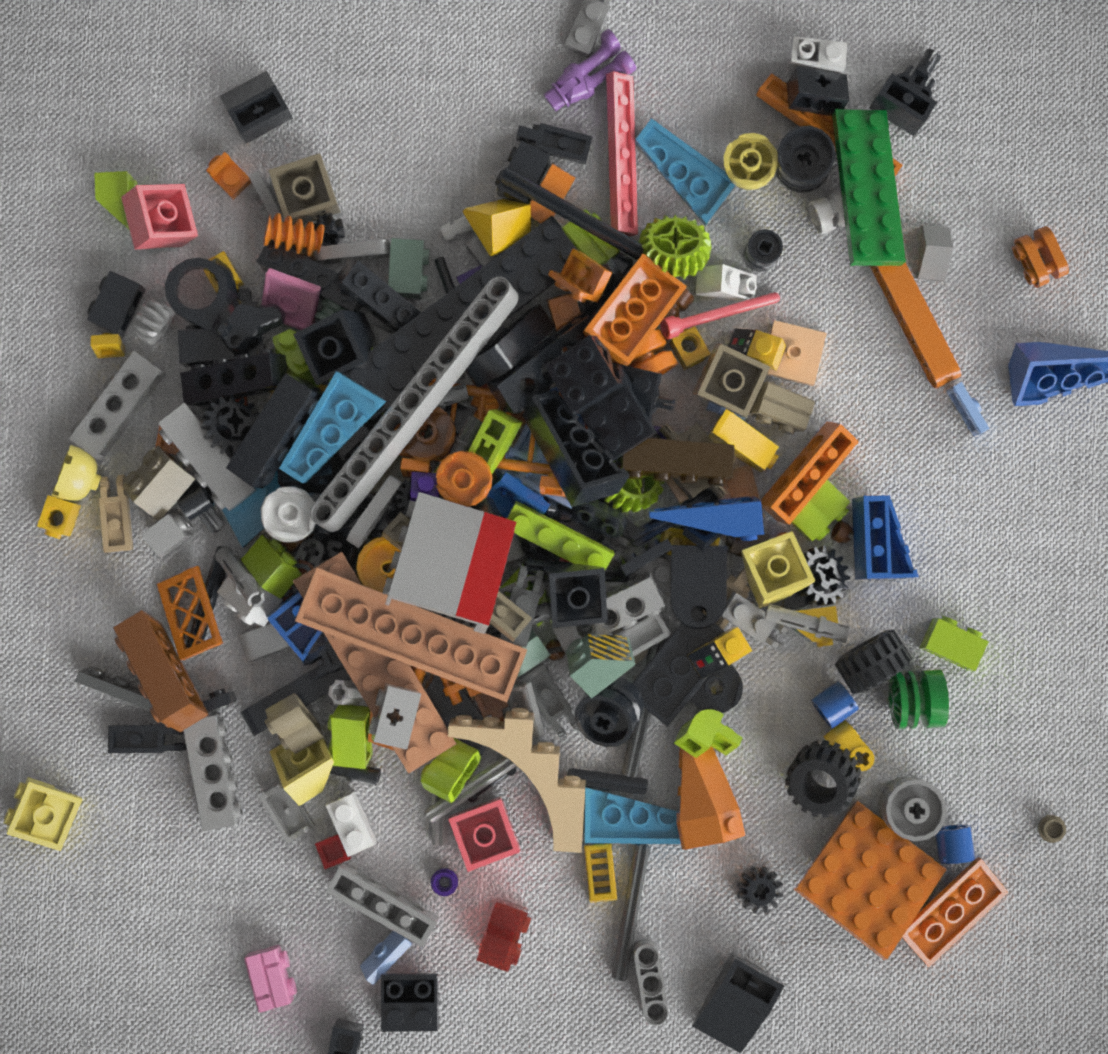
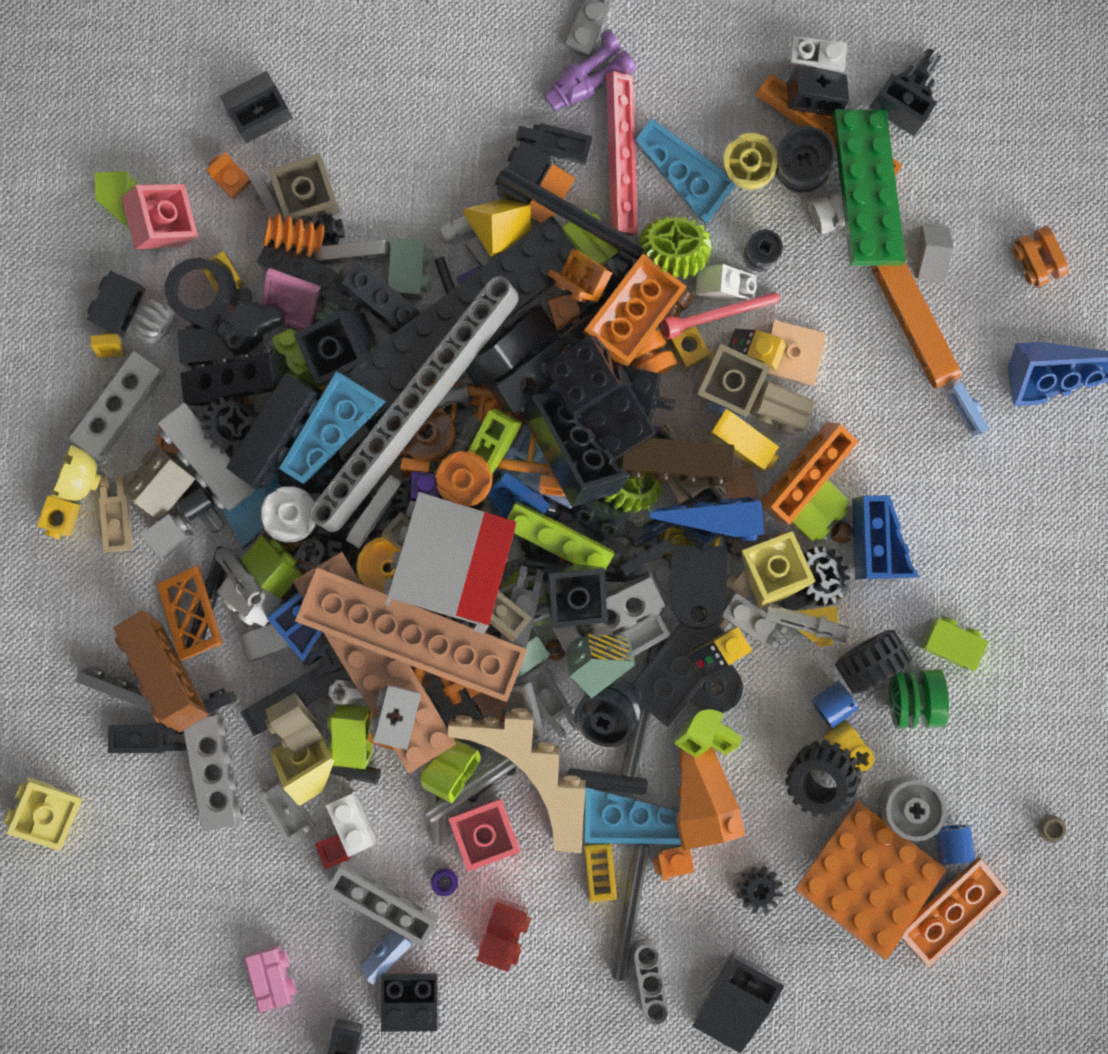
none -> orange bracket [653,845,694,881]

